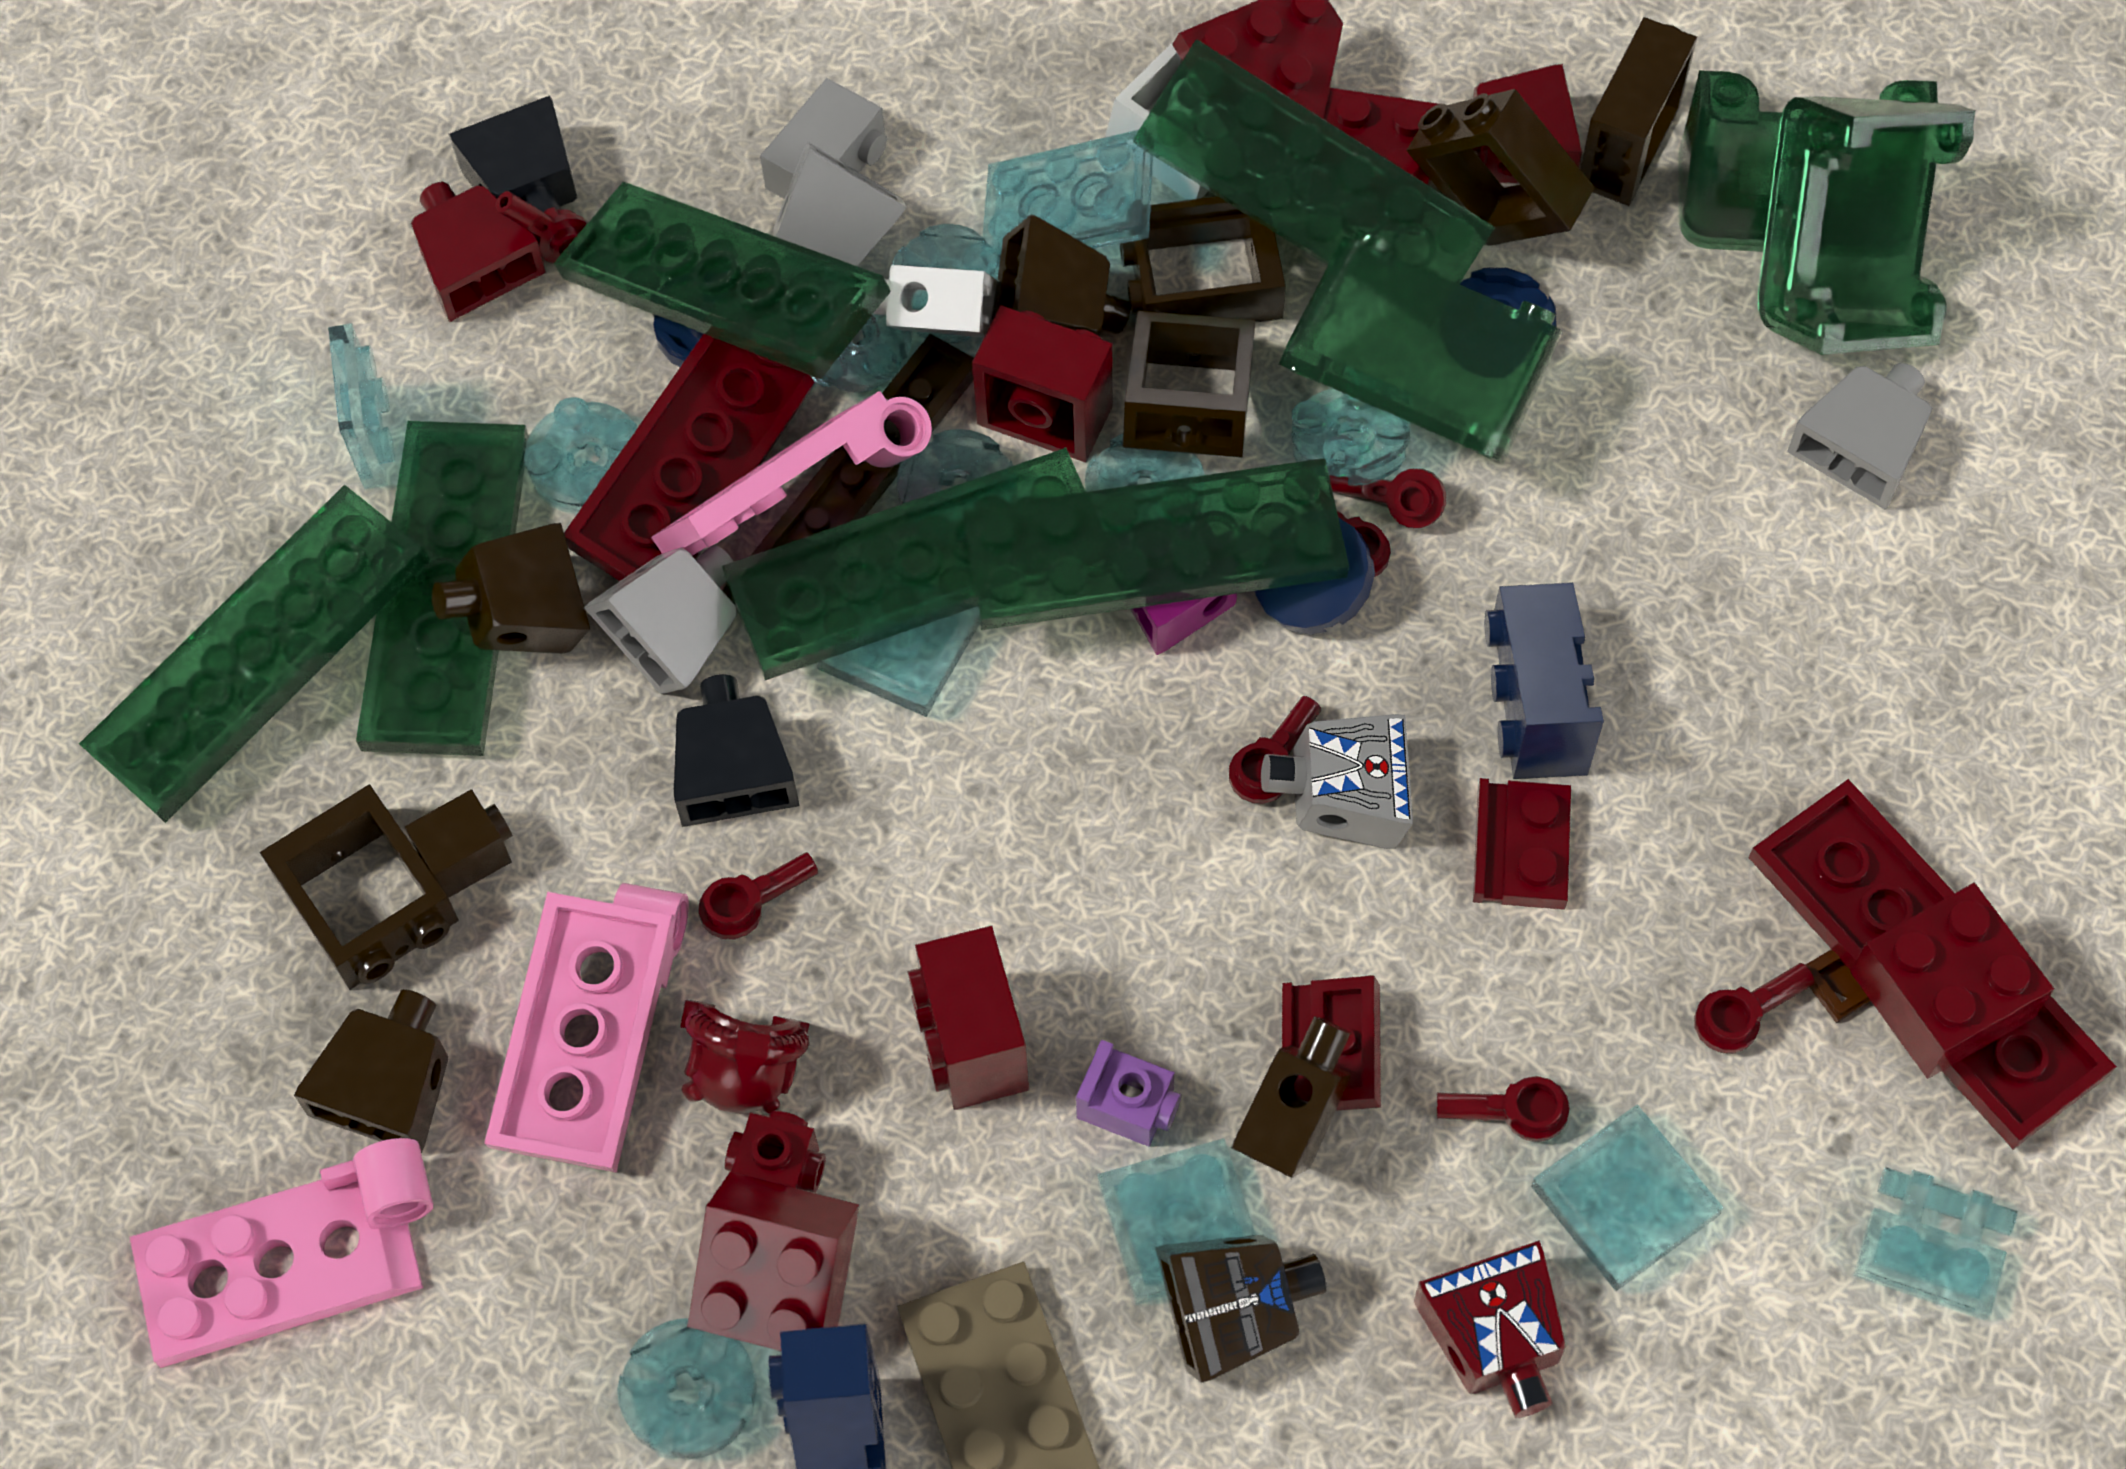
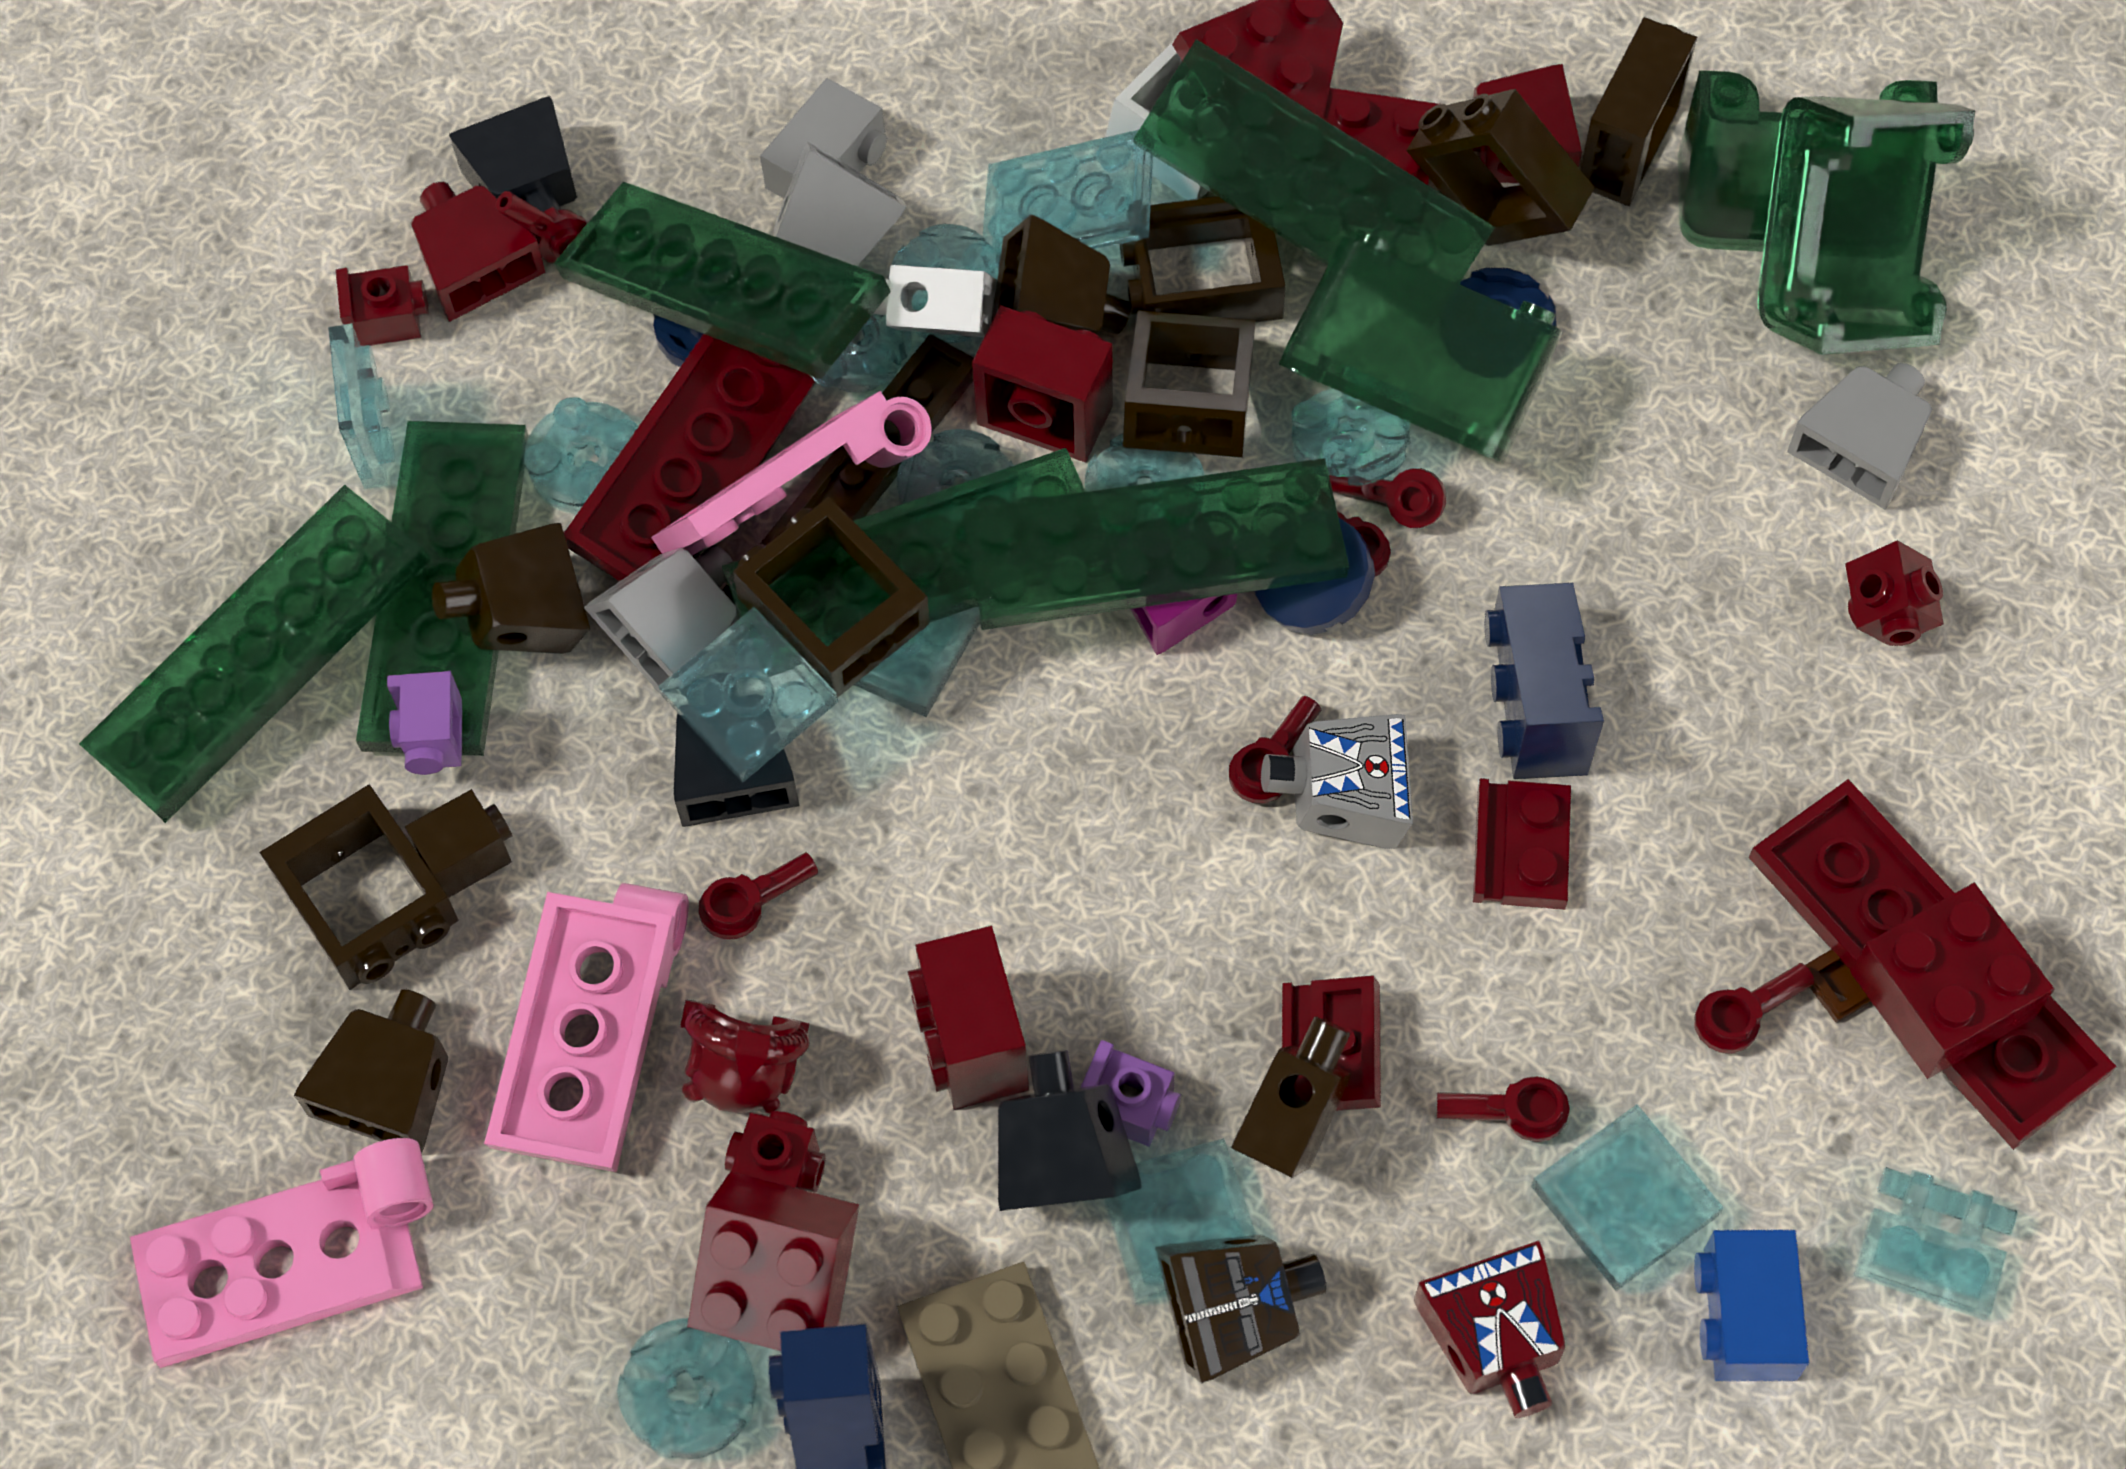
none -> dark red brick [336,265,429,348]
none -> medium lavender brick [387,671,462,775]
none -> clear light blue plate [658,607,839,783]
none -> dark brown window [733,497,929,699]
none -> black torso [998,1050,1142,1211]
none -> blue brick [1694,1230,1809,1381]
none -> dark red brick [1845,540,1944,646]

